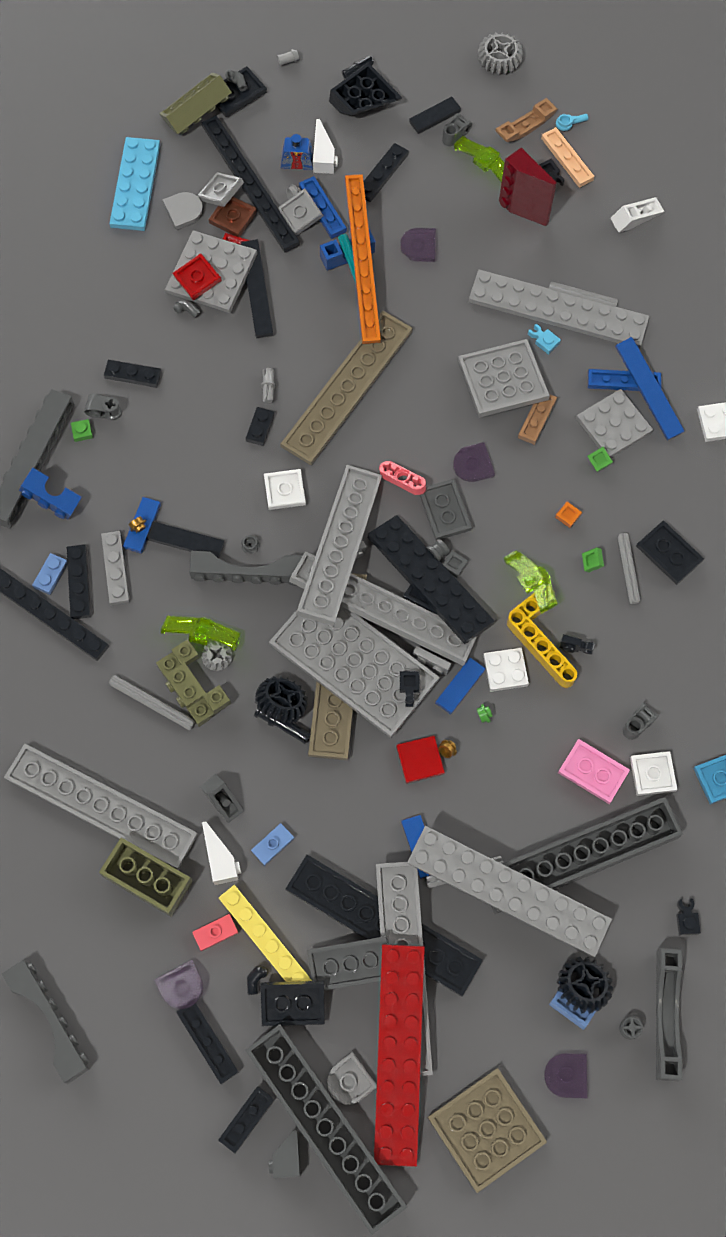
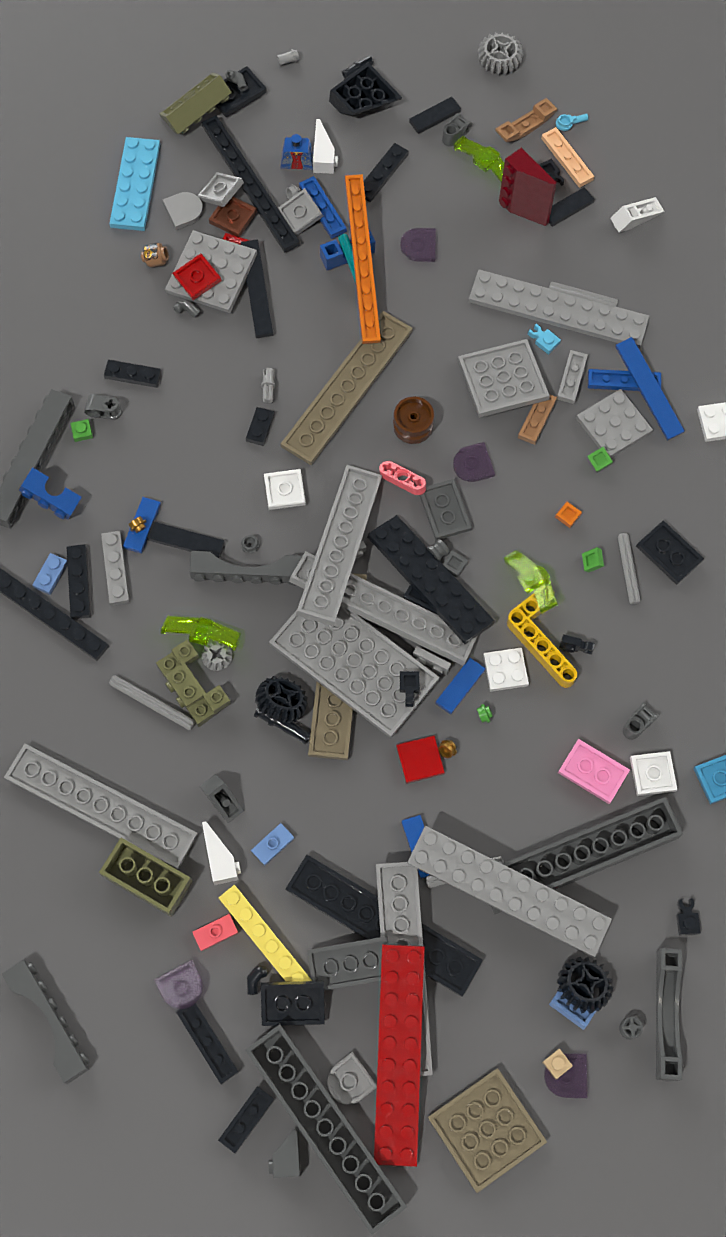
none -> medium nougat head [141,243,169,267]
none -> reddish brown wheel [393,396,434,444]
none -> tan plate [542,1048,573,1080]
none -> black tile [549,187,595,227]
none -> light grey plate [557,350,588,404]

